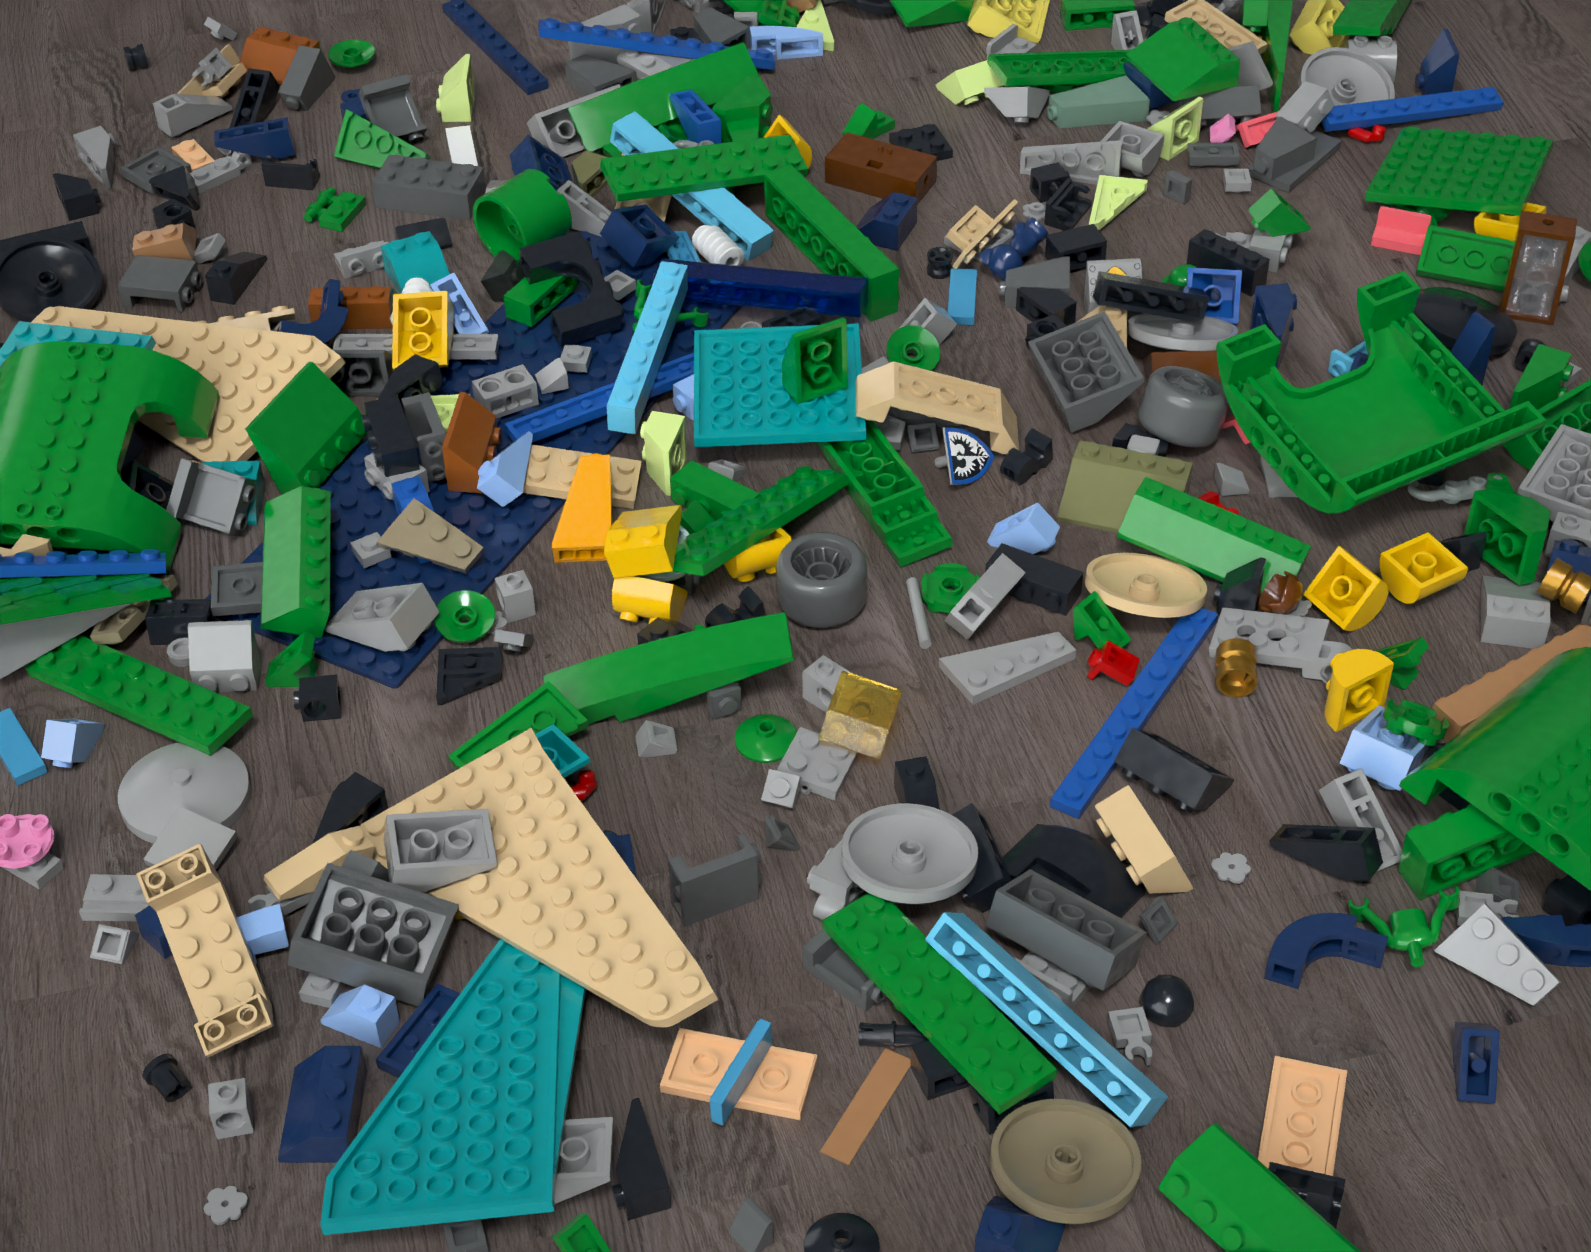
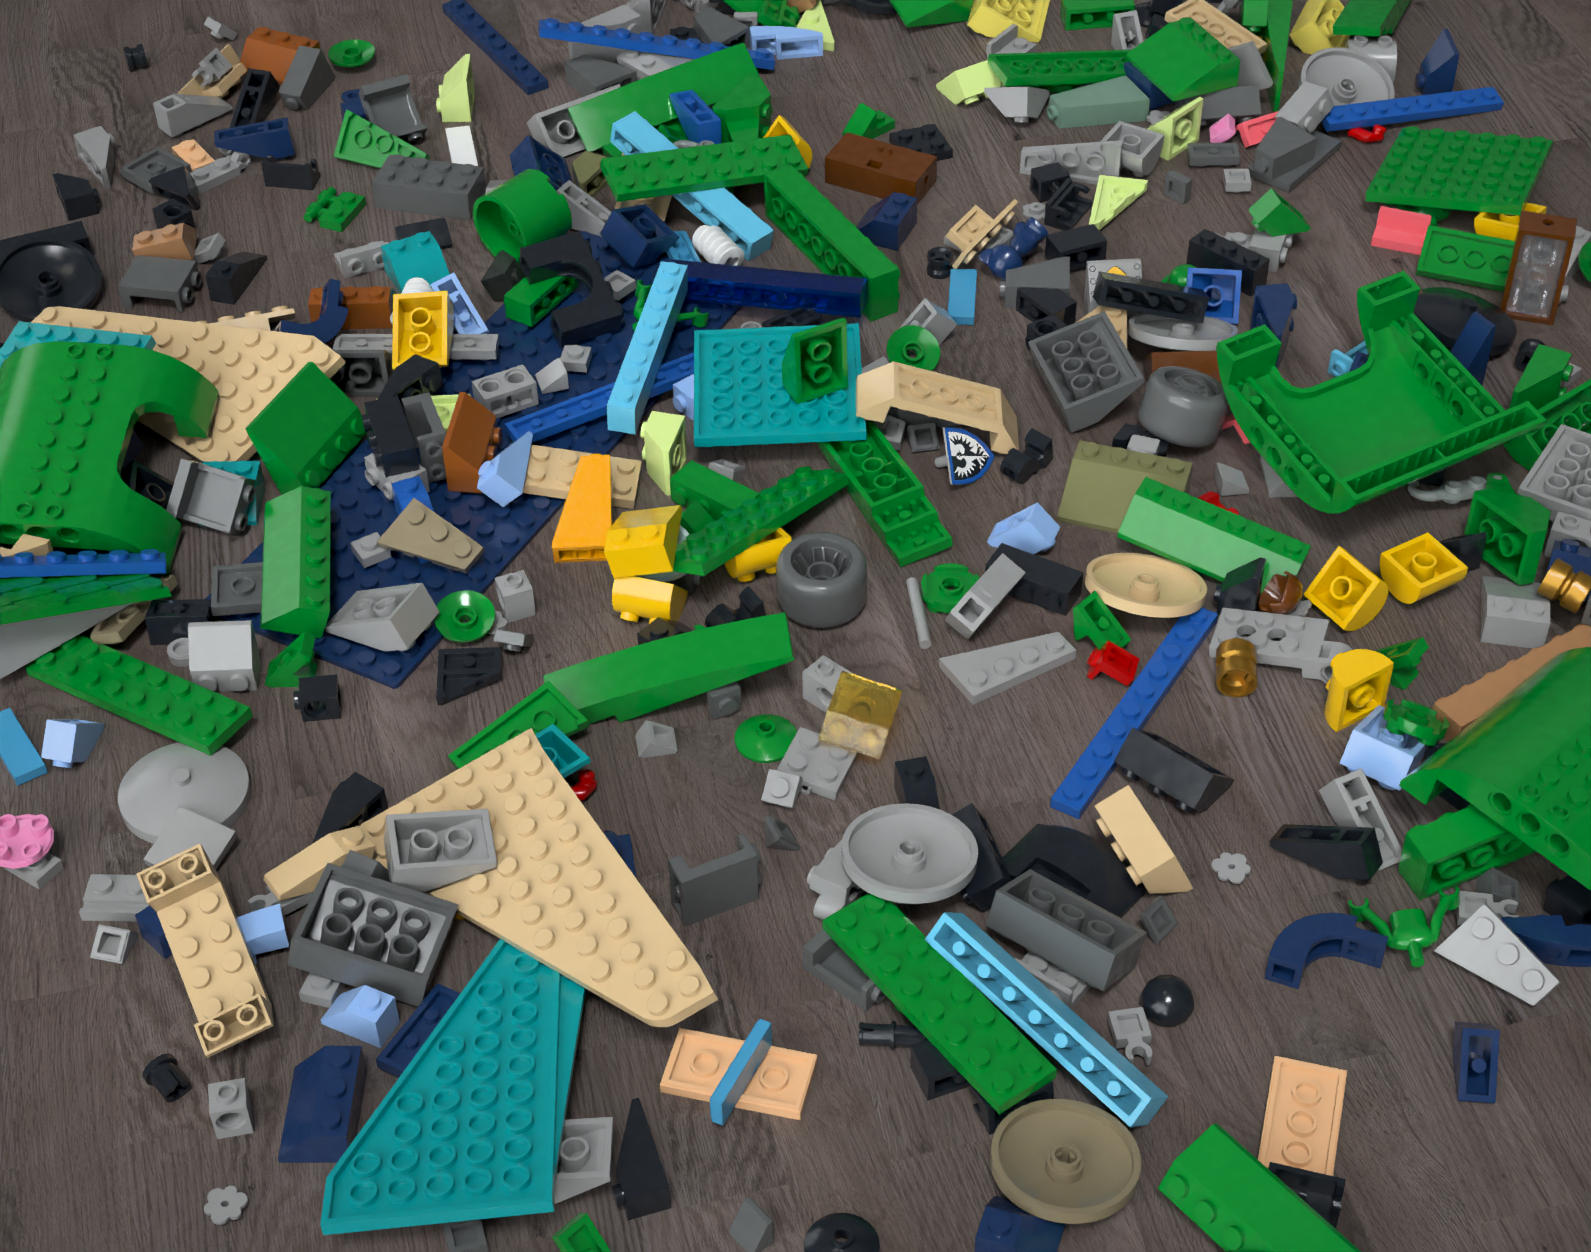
medium nougat sticker [820,1048,911,1165] -> none

